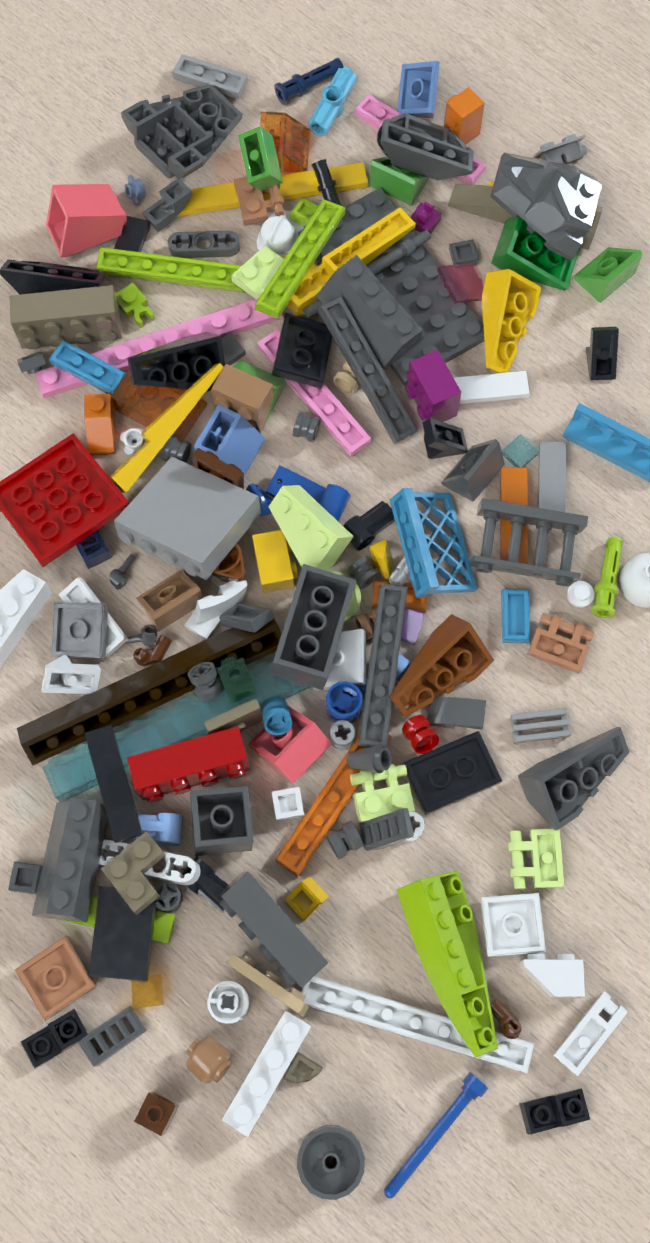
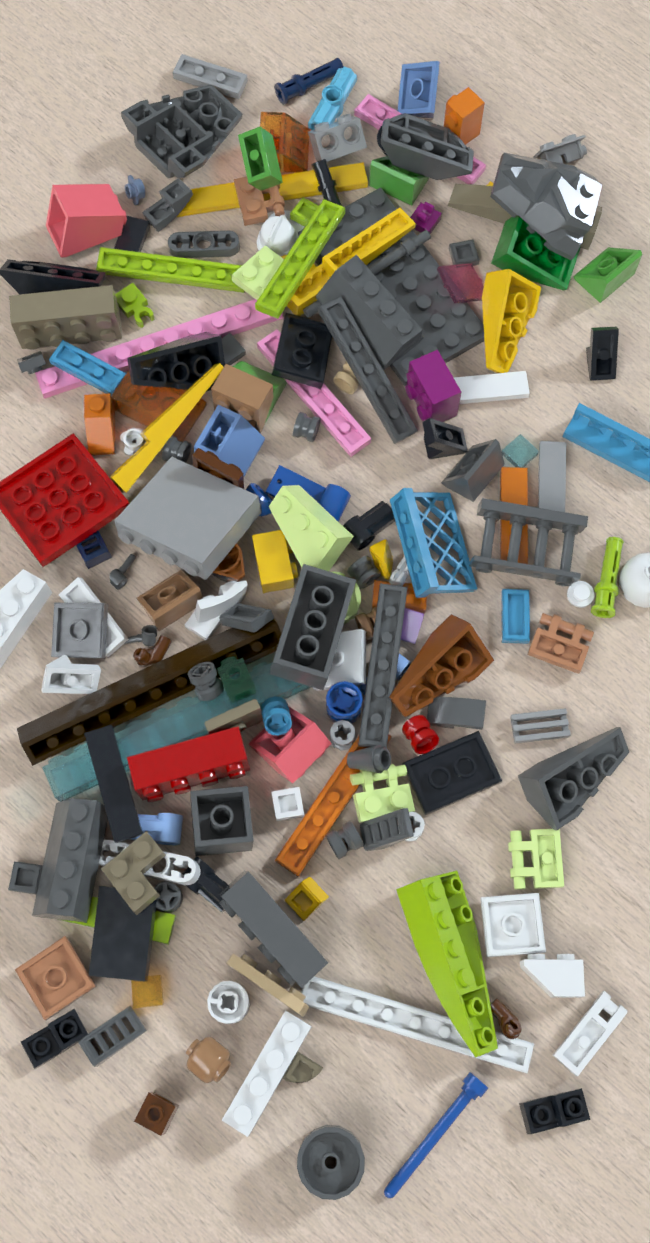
none -> light grey brick [308,114,367,162]

